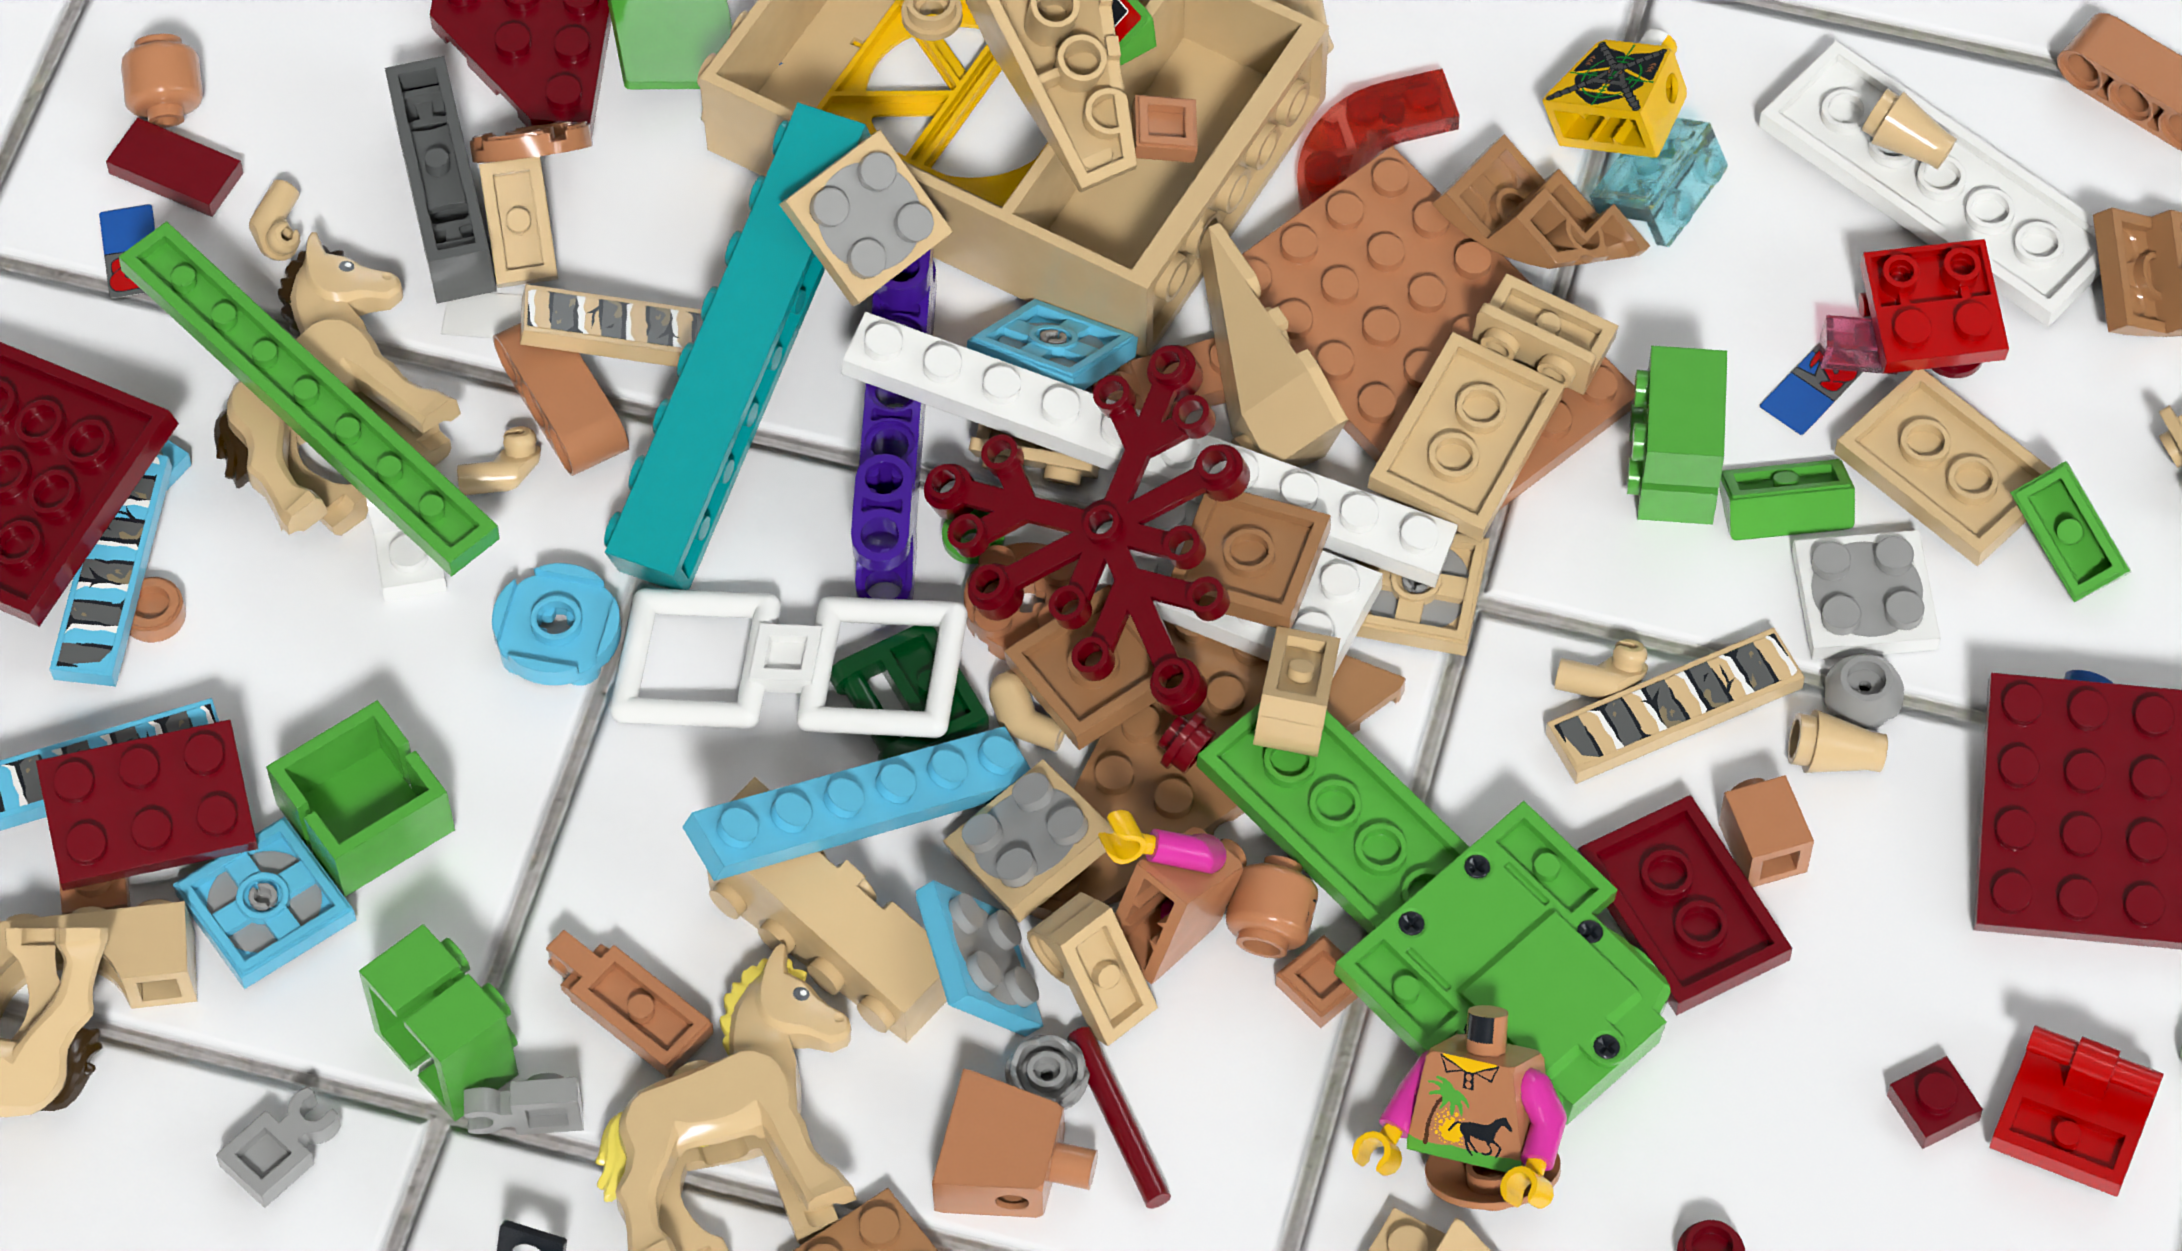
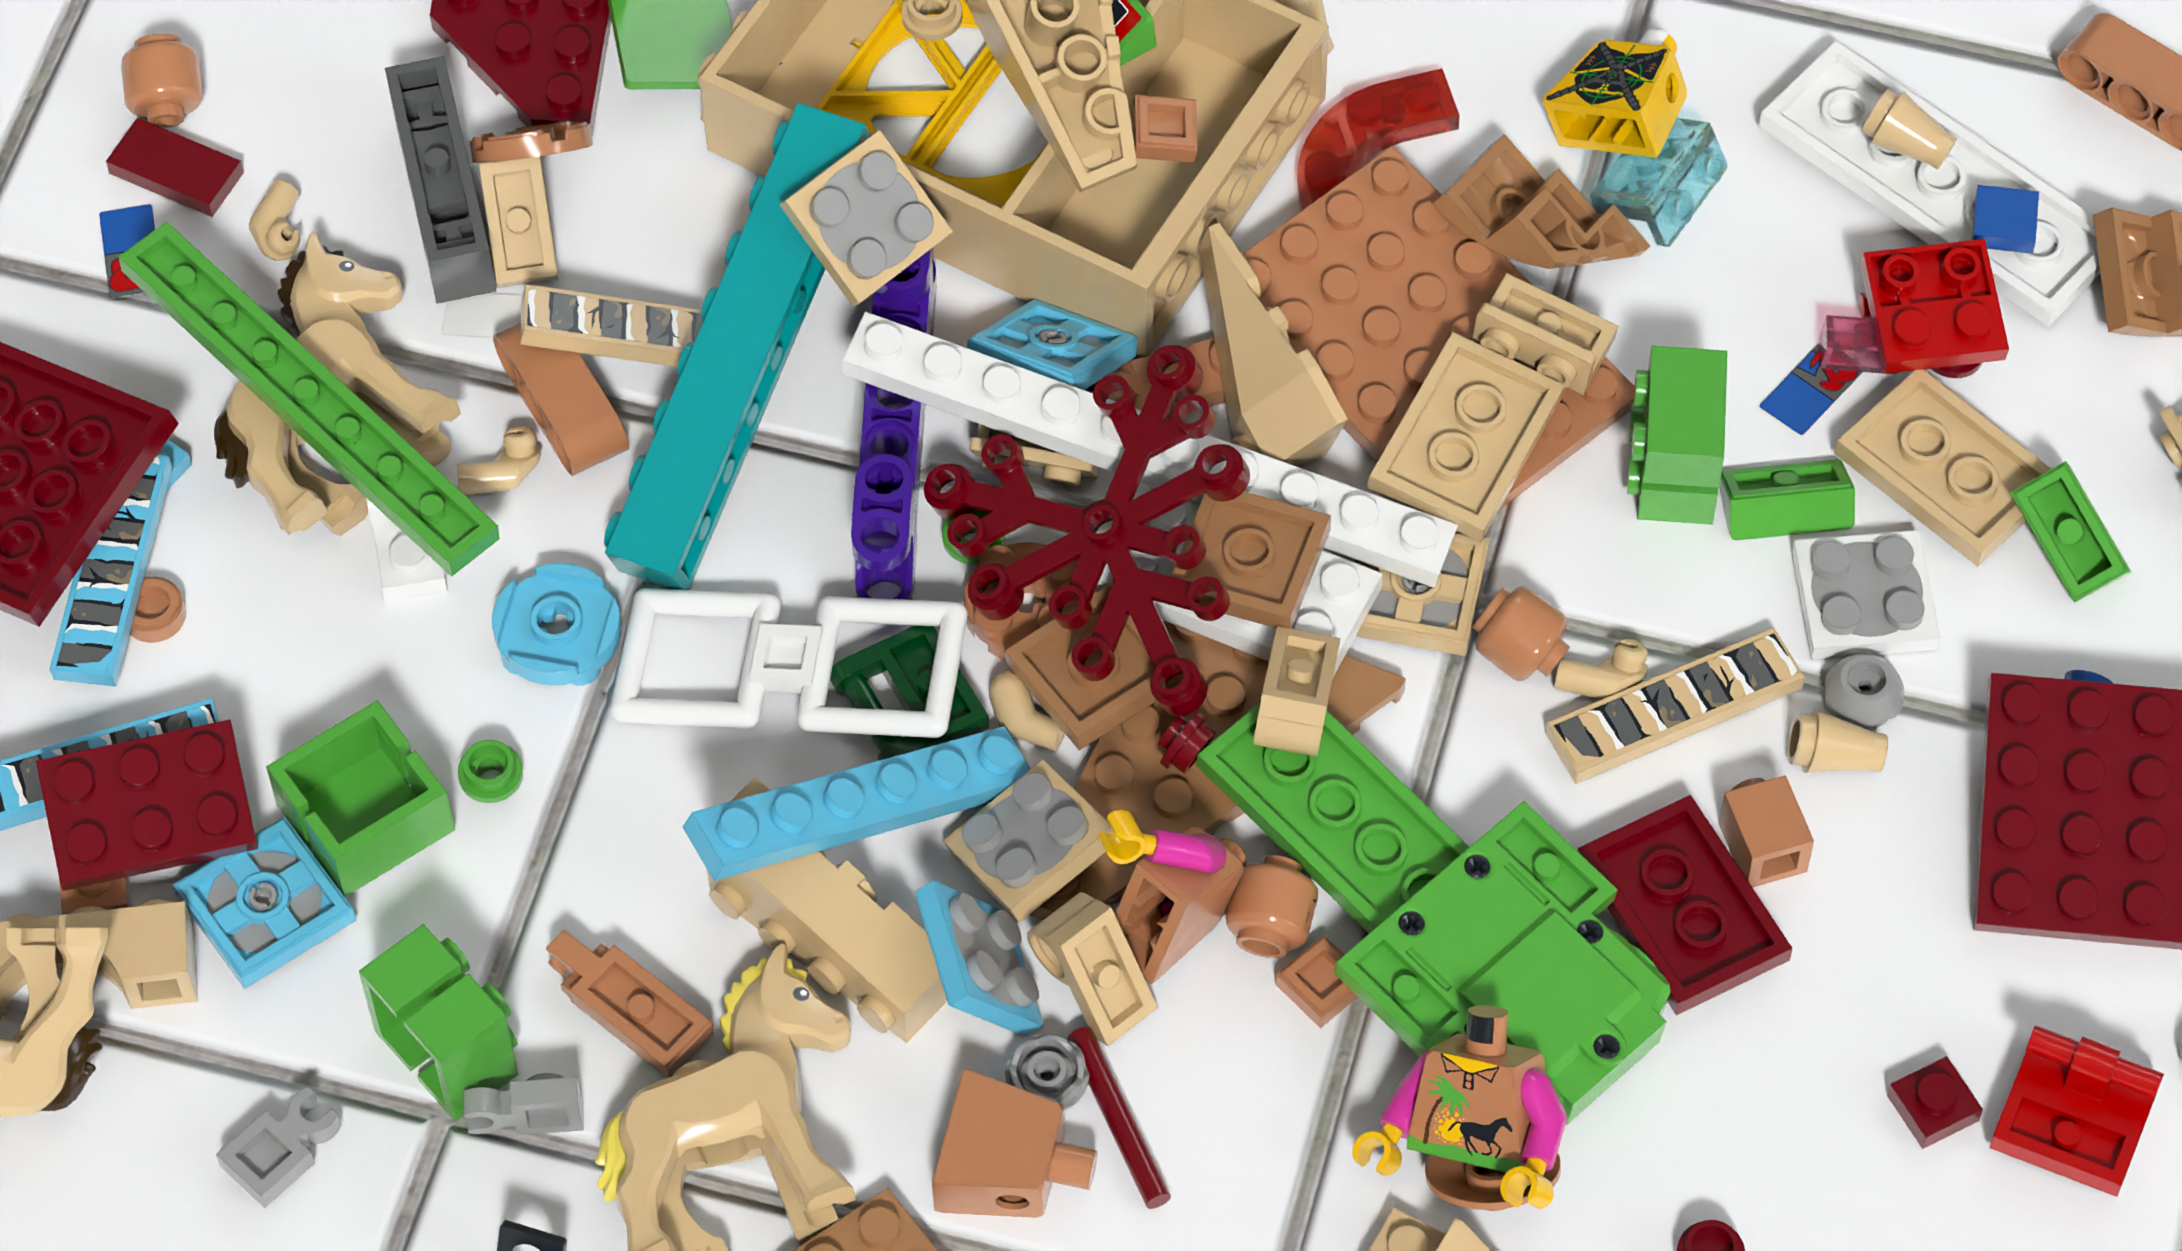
none -> bright green plate [458,740,523,803]
none -> nougat head [1472,586,1570,681]
none -> blue tile [1972,185,2039,254]

